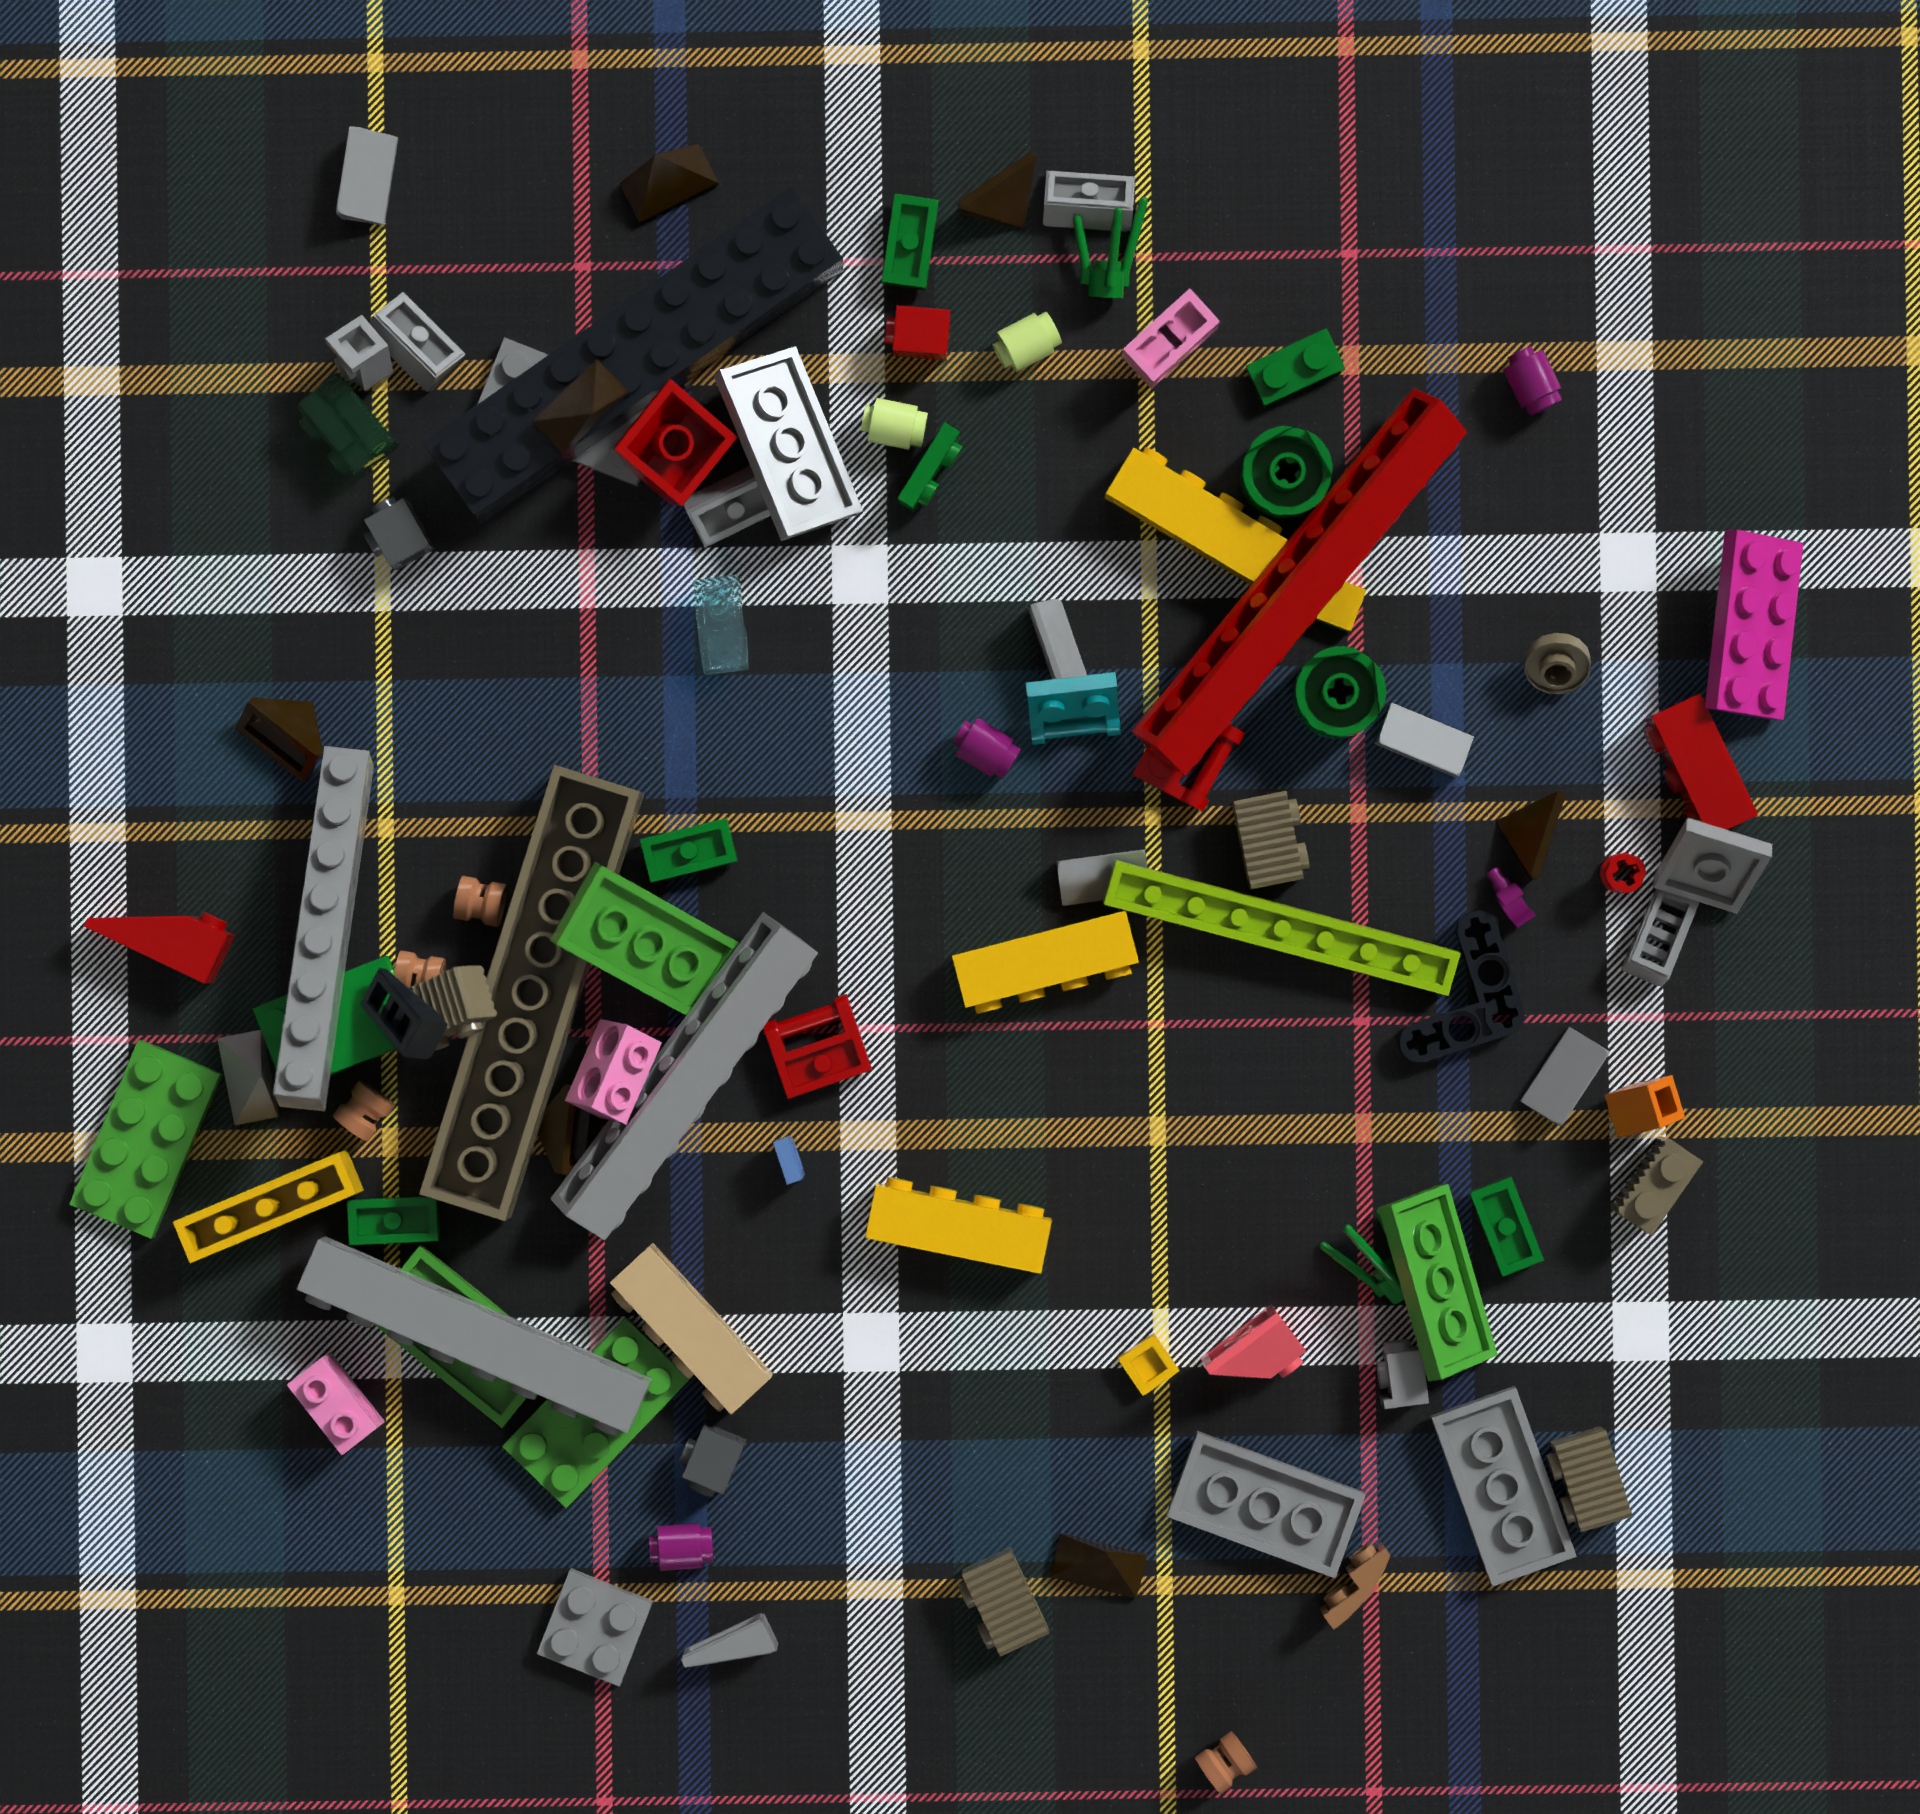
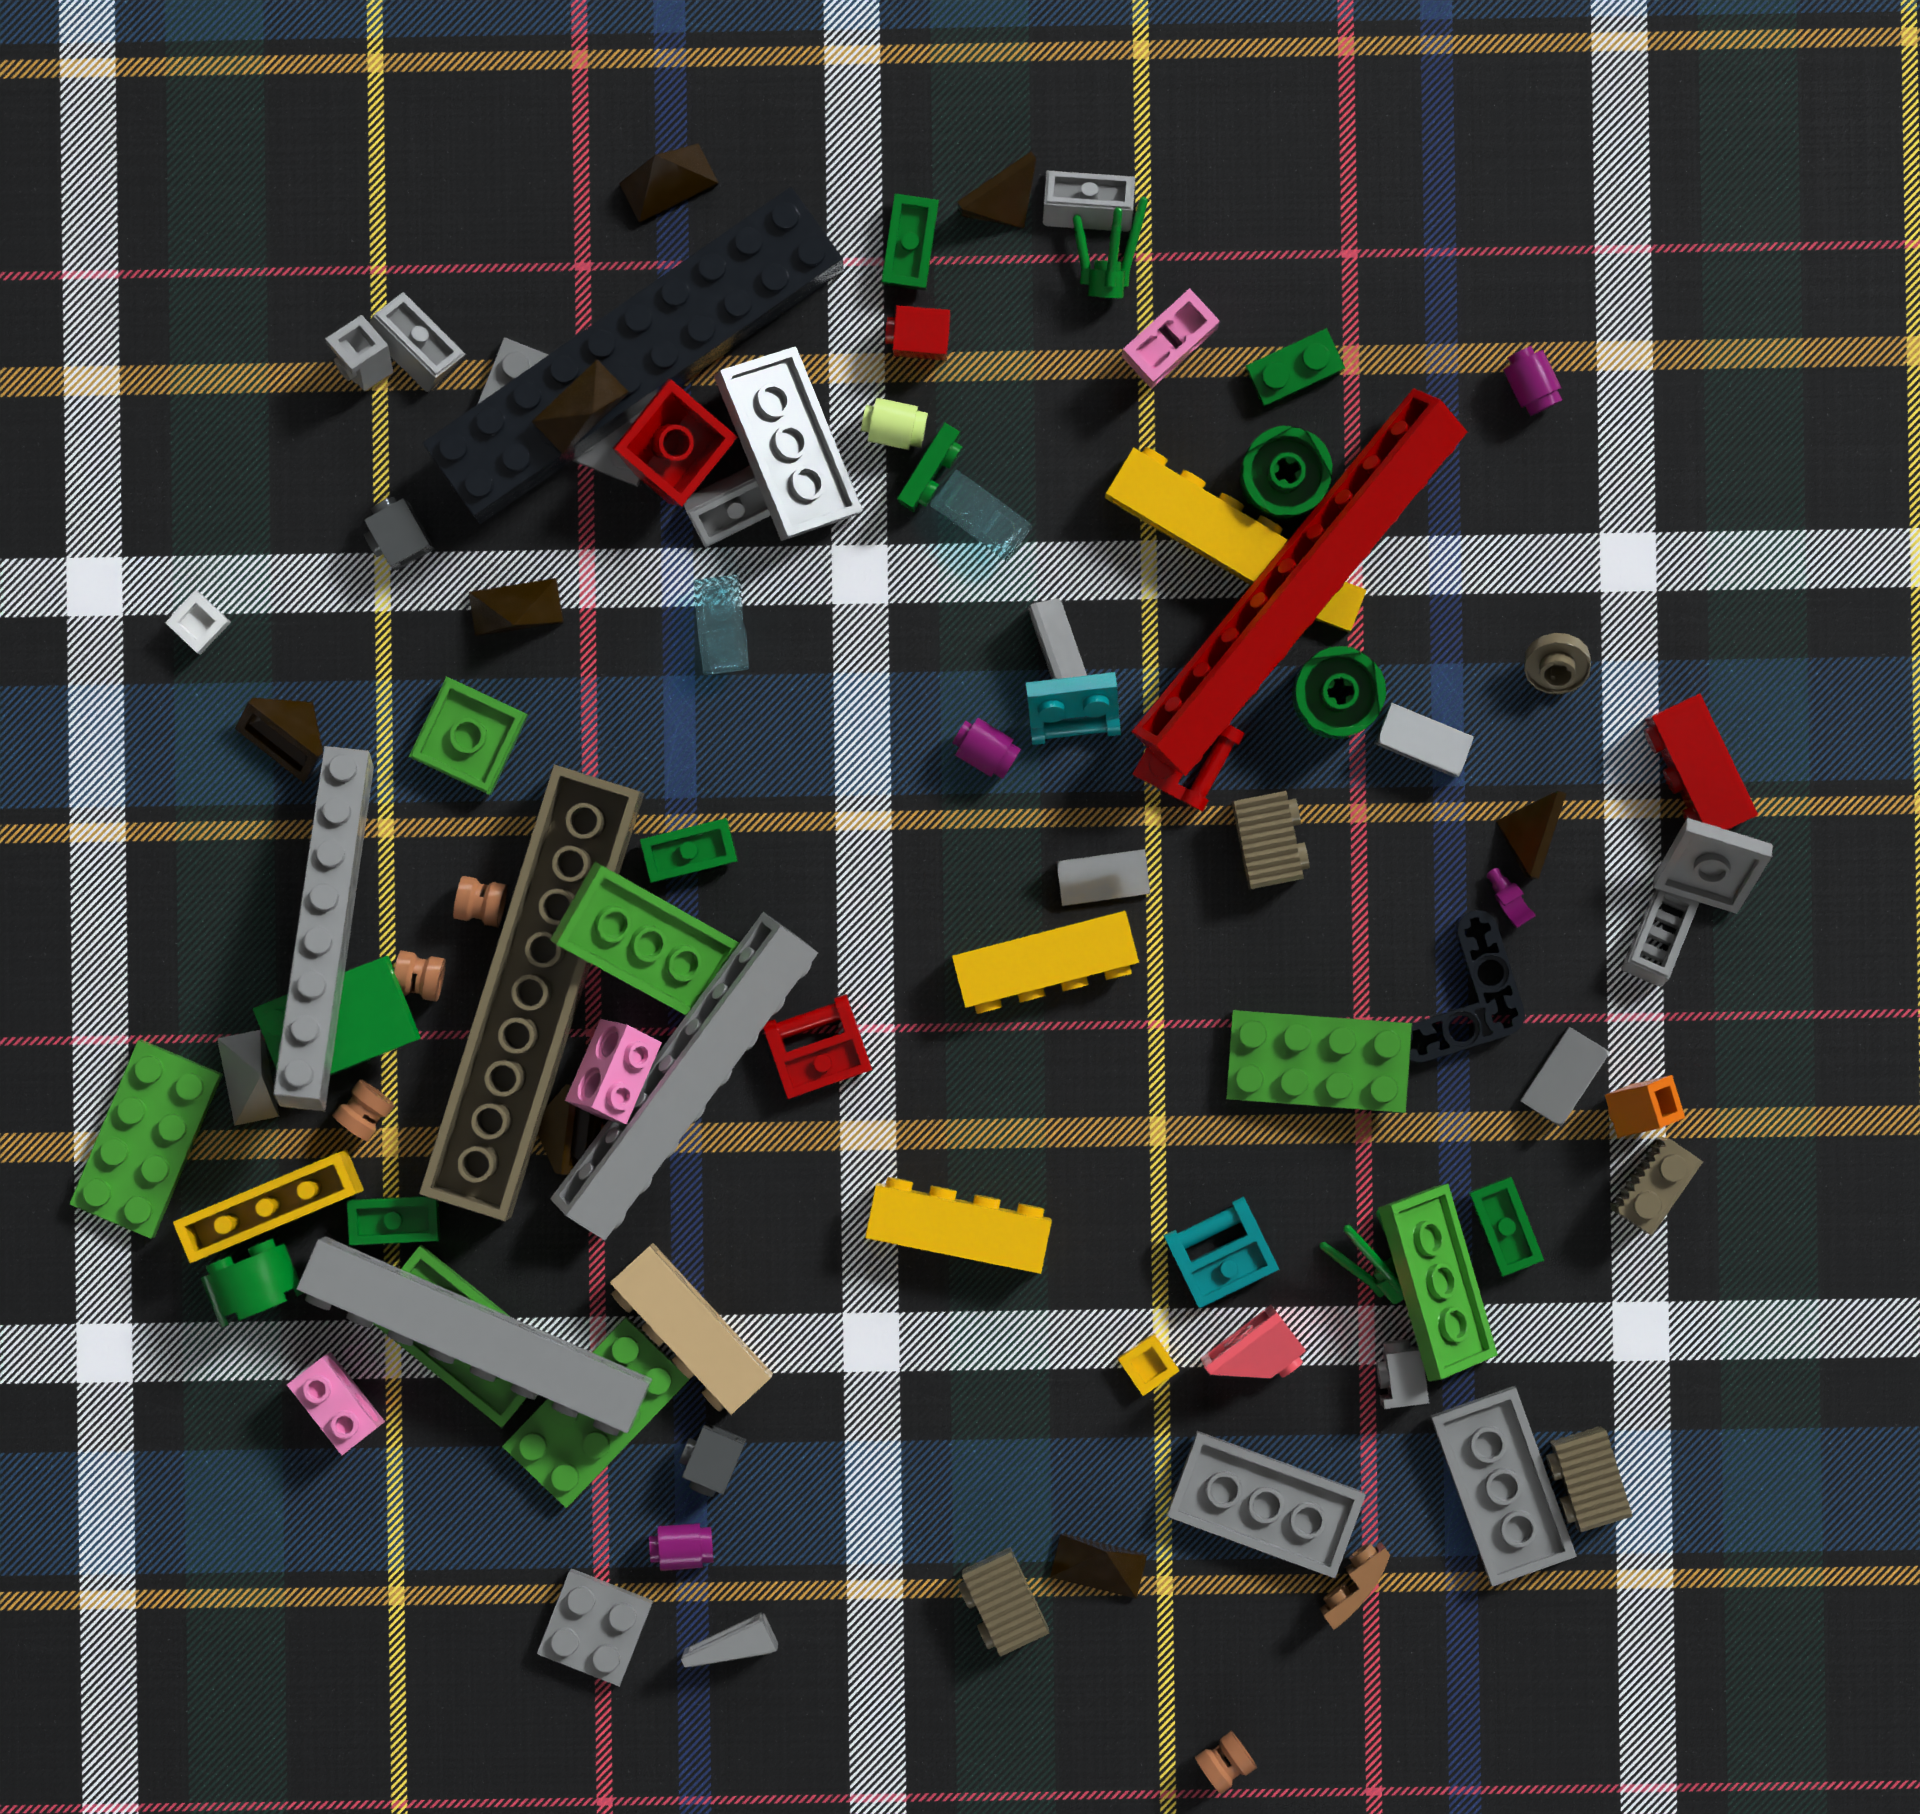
red slope [84,912,236,984] -> none
clear green brick [296,372,399,479] -> none
light grey slope [336,126,398,225] -> none
black slope [360,968,447,1059] -> none
dark tan brick [409,966,497,1051] -> none
medium blue tile [773,1135,805,1185] -> none
yellowish green brick [992,312,1062,372] -> none
lime plate [1103,860,1461,996] -> none
red bush [1599,853,1646,894] -> none
dark pink plate [1705,530,1804,720] -> none
none -> white plate [165,590,231,654]
none -> green brick [200,1238,304,1328]
none -> bright green plate [409,676,529,795]
none -> dark brown slope [469,578,564,636]
none -> clear light blue slope [930,469,1033,562]
none -> teal plate [1163,1196,1280,1309]
none -> bright green plate [1226,1010,1412,1113]

